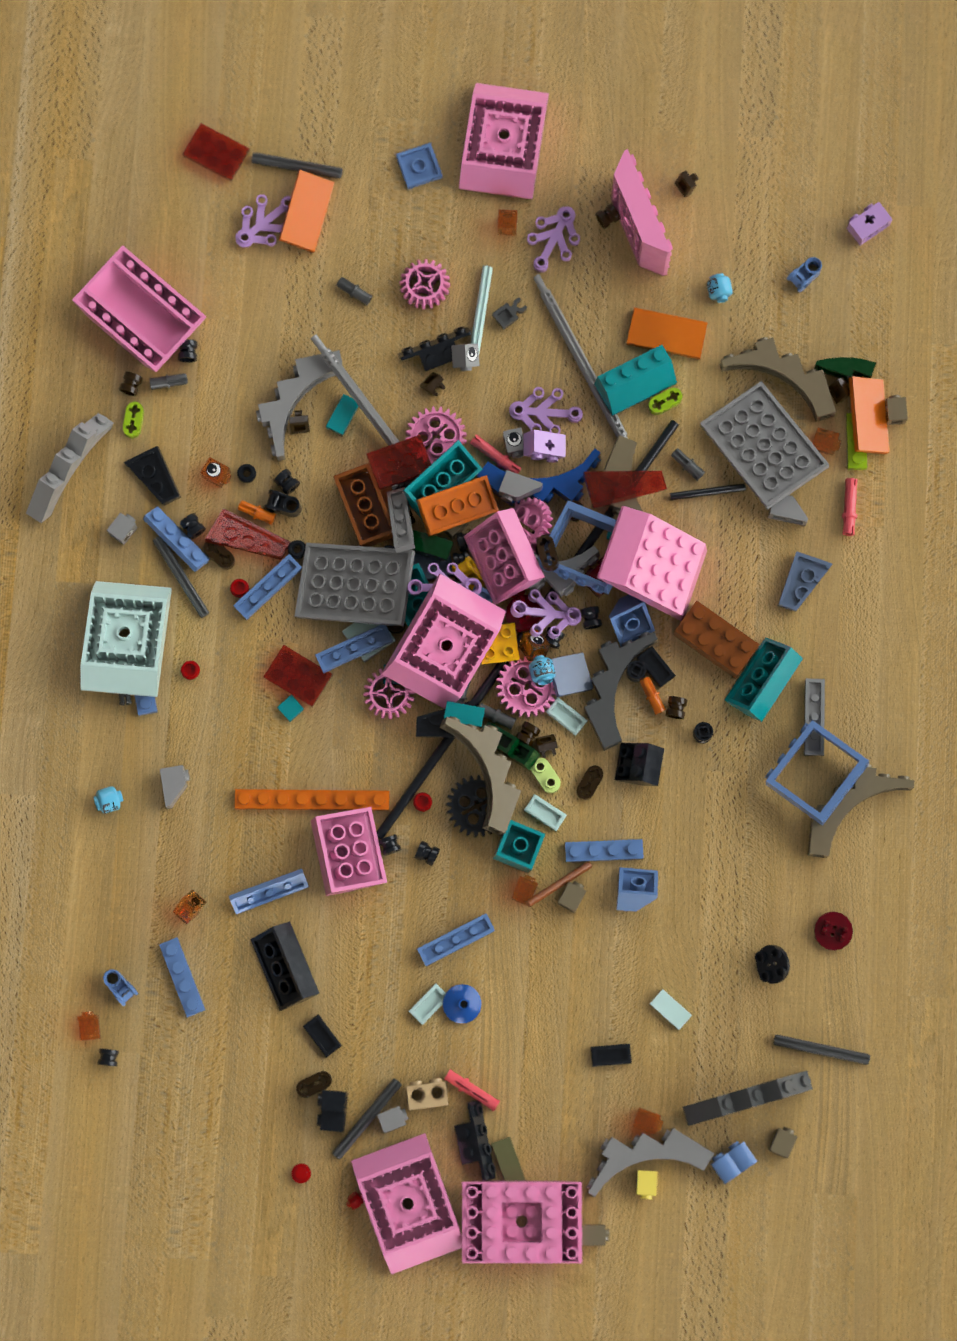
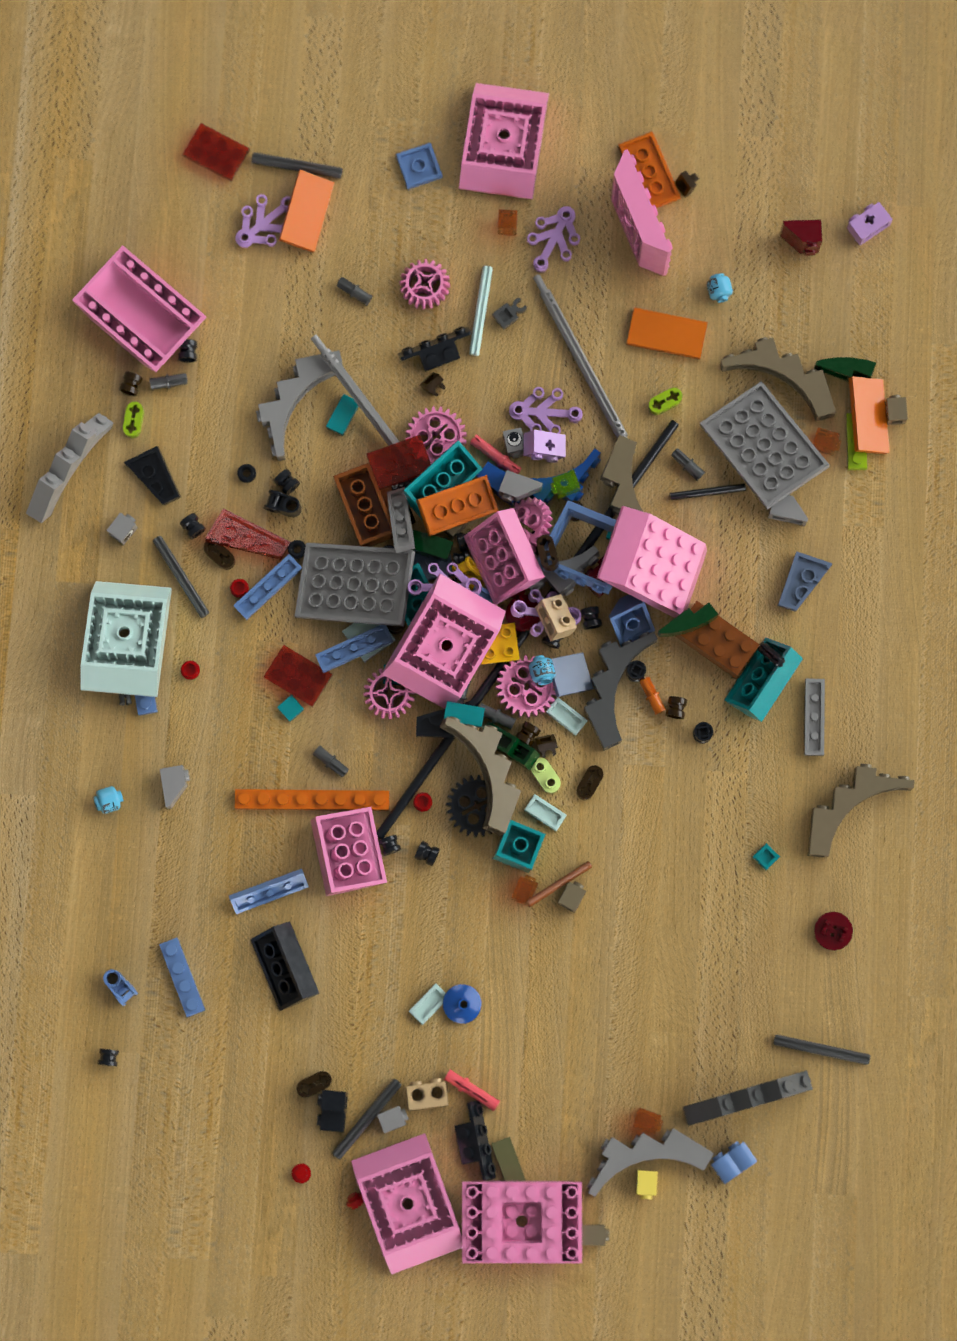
clear orange bracket [77,1011,101,1041] -> none
medium blue plate [143,506,210,572] -> none
clear orange brick [173,890,207,925] -> none
clear orange brick [200,457,231,488] -> none
orange axle [238,501,276,525] -> none
dark brown tile [289,410,310,434] -> none
black tile [303,1014,342,1058] -> none
medium blue plate [417,913,495,966] -> none
light grey brick [451,344,480,371] -> none
clear orange brick [519,630,550,661] -> none
medium blue plate [565,839,644,862] -> none
clear red wing [583,471,667,509] -> none
black tile [591,1044,632,1067] -> none
teal slope [594,345,677,416] -> none
dark brown wheel [595,204,621,229] -> none
black slope [615,743,664,786] -> none
medium blue slope [617,867,658,912] -> none
black tile [637,646,676,688] -> none
light aqua tile [650,989,692,1030] -> none
black plate [755,945,790,984] -> none
medium blue window [765,720,869,826] -> none
dark tan brick [768,1126,798,1158] -> none
medium blue piece [786,257,822,293] -> none
dark brown tile [828,377,850,404] -> none
coral pin [842,478,858,536] -> none
none -> dark grey axle [313,745,349,777]
none -> tan brick [535,594,577,641]
none -> clear neon green brick [550,469,580,499]
none -> orange tile [618,131,681,208]
none -> dark green slope [658,603,719,637]
none -> teal tile [753,843,780,871]
none -> black axle [758,642,785,667]
none -> dark red slope [780,220,822,256]

